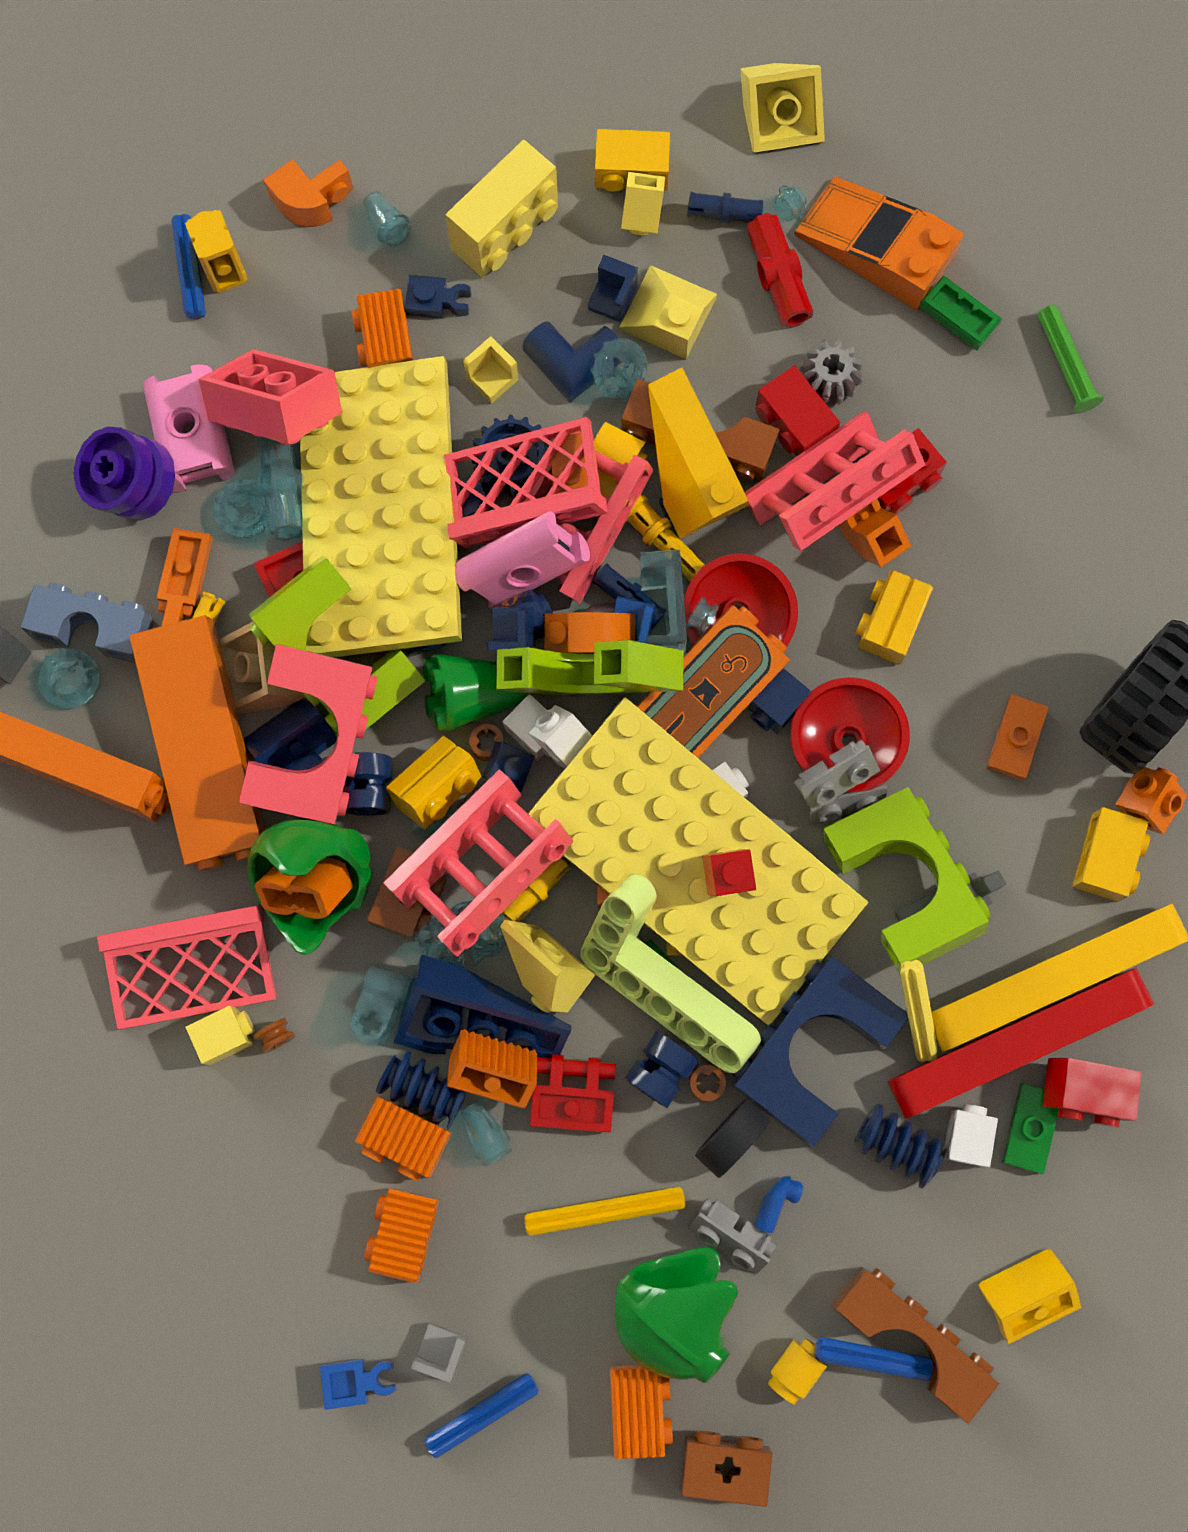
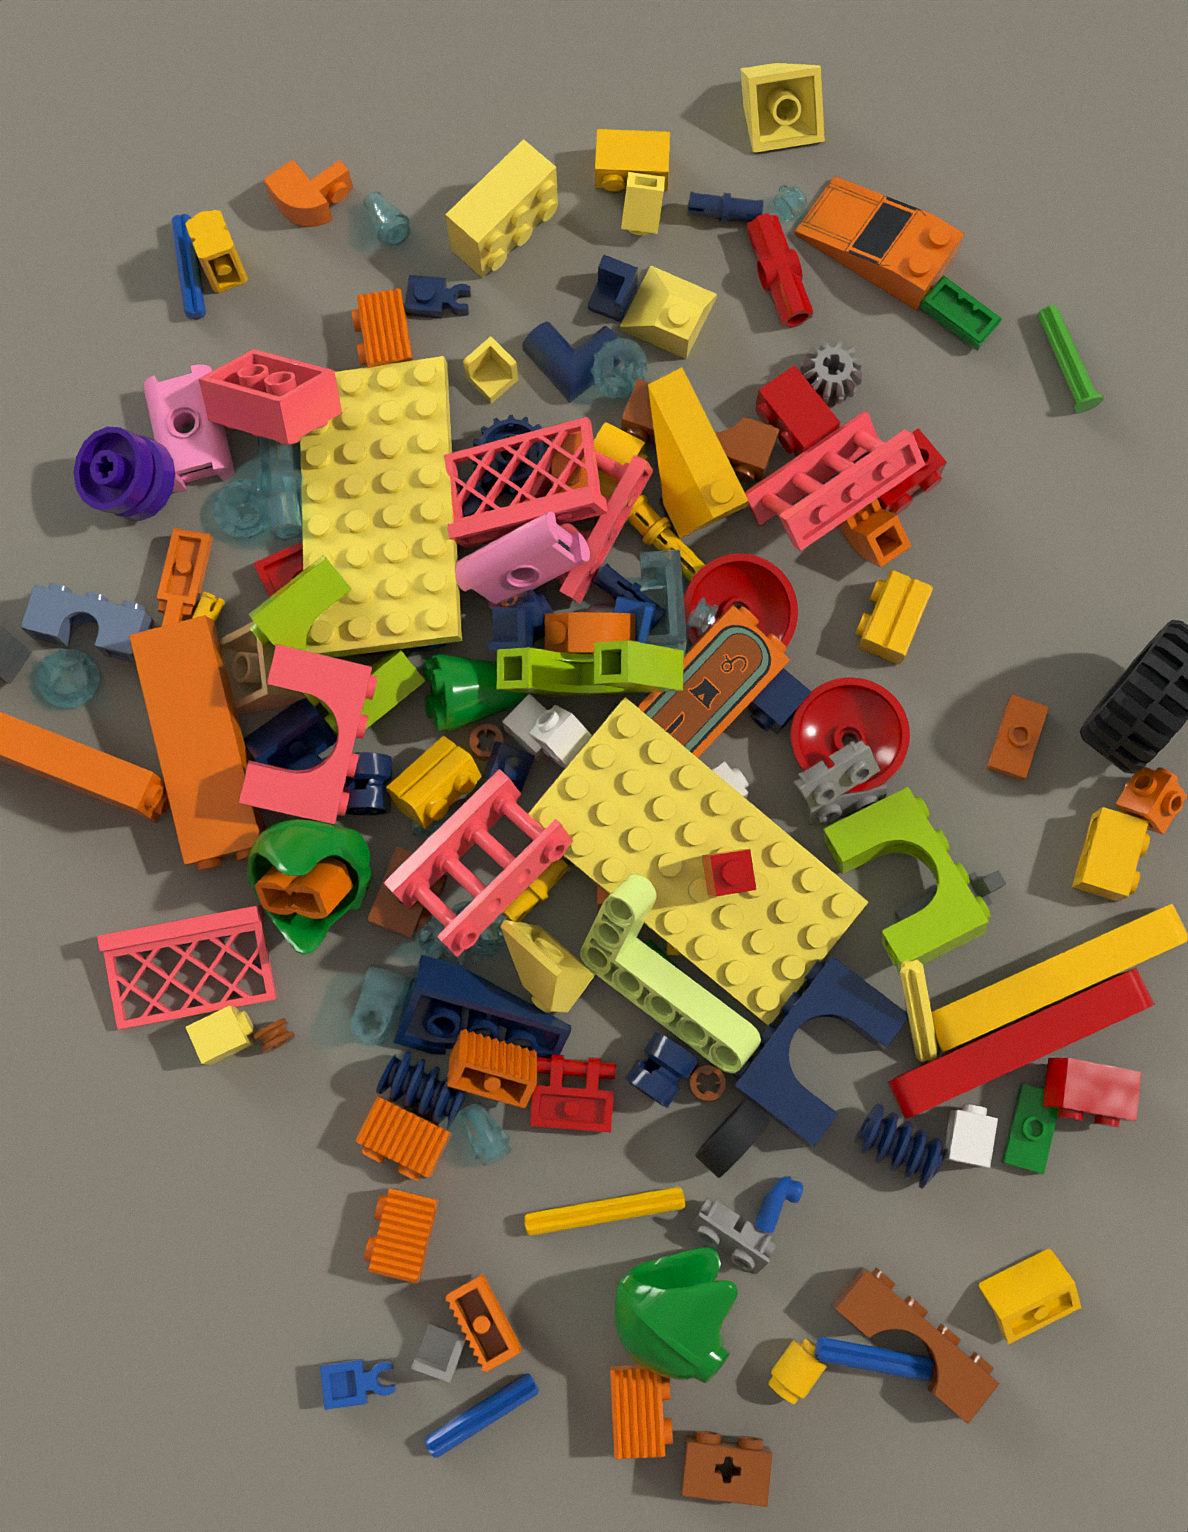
none -> orange brick [445,1273,522,1372]

